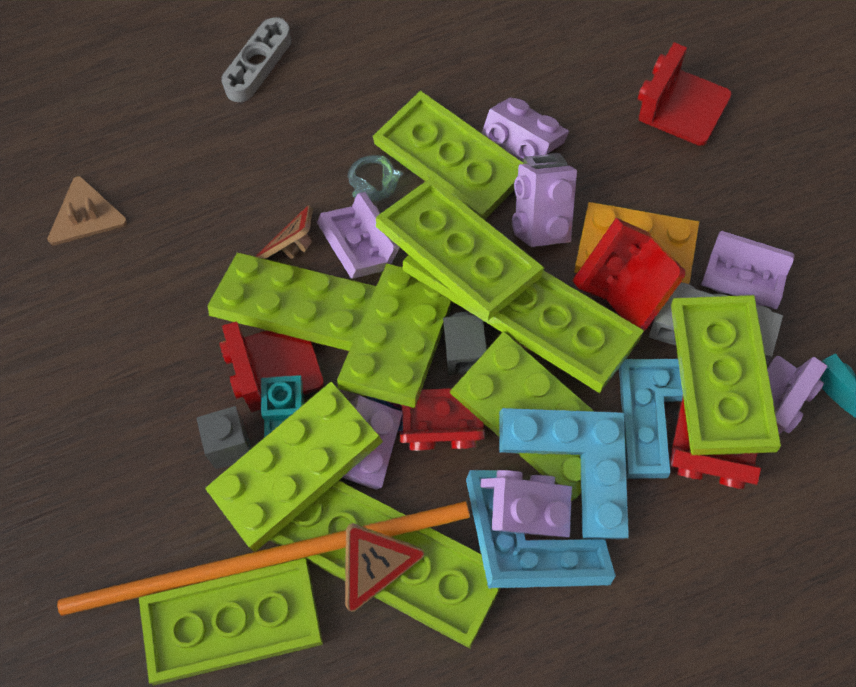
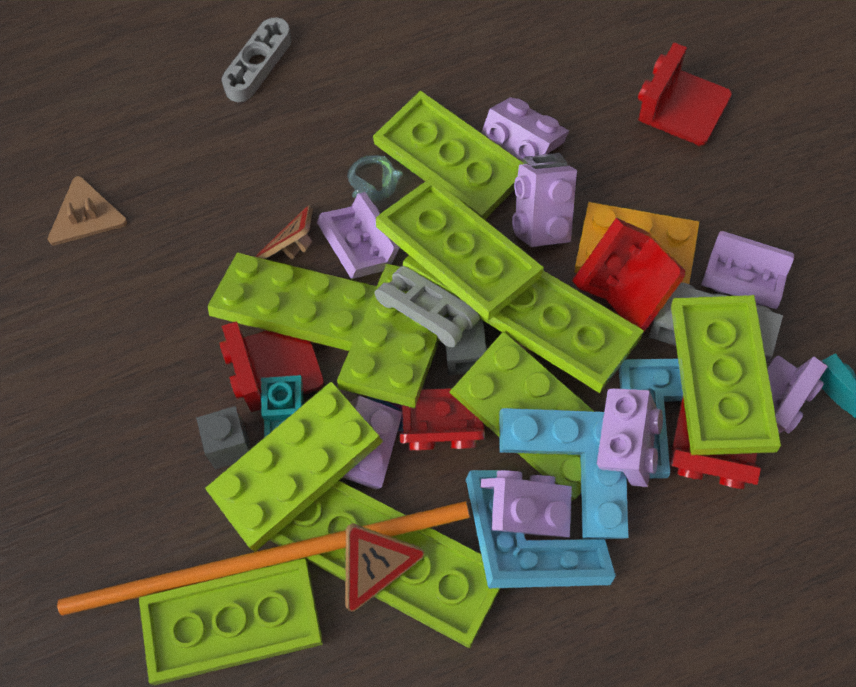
none -> light grey plate [375,266,480,347]
none -> lavender bracket [597,389,663,487]

